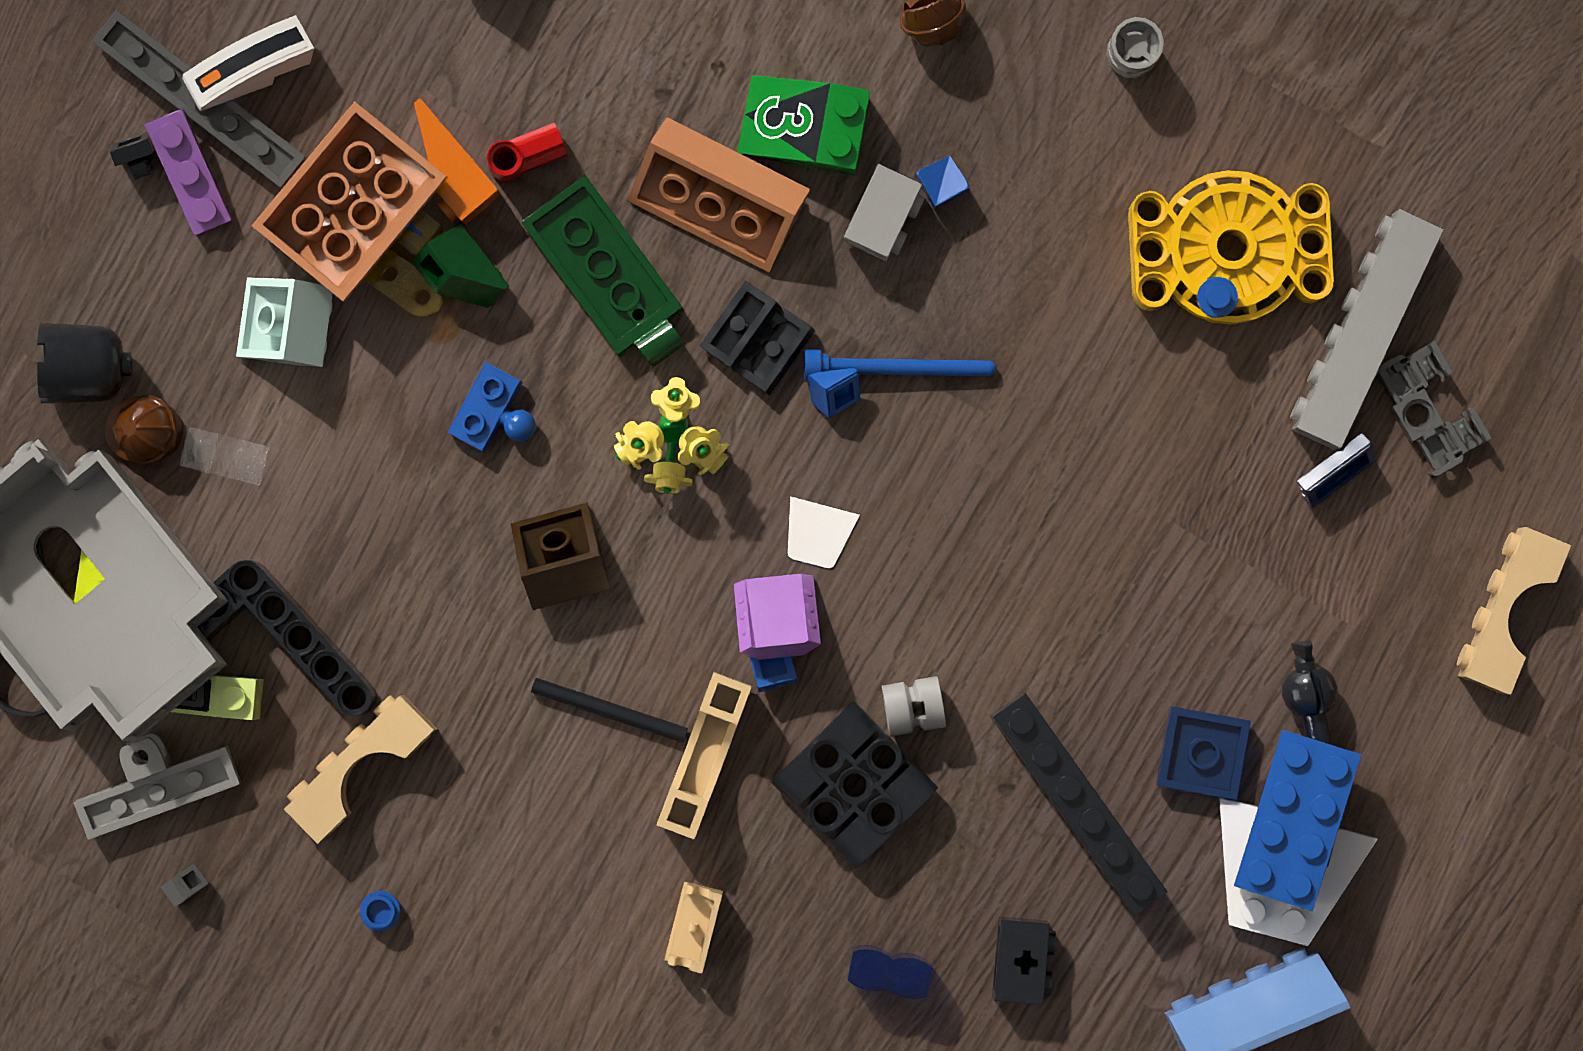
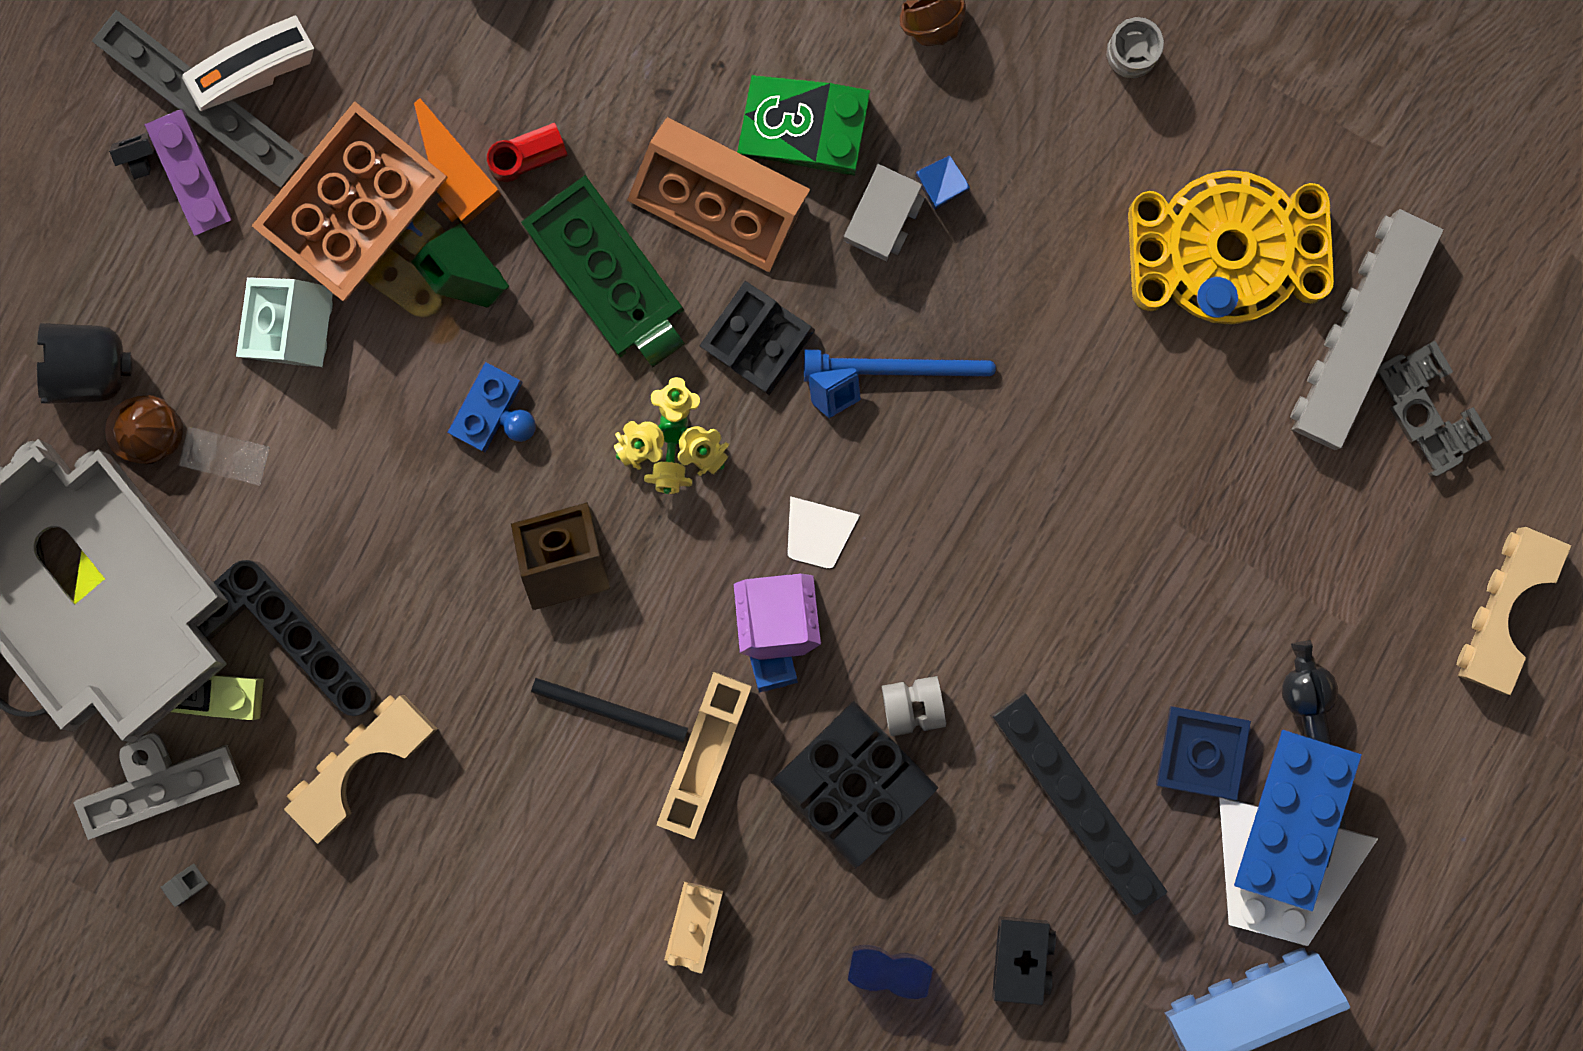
blue plate [360,891,401,931] -> none
dark blue tile [1297,433,1376,507] -> none

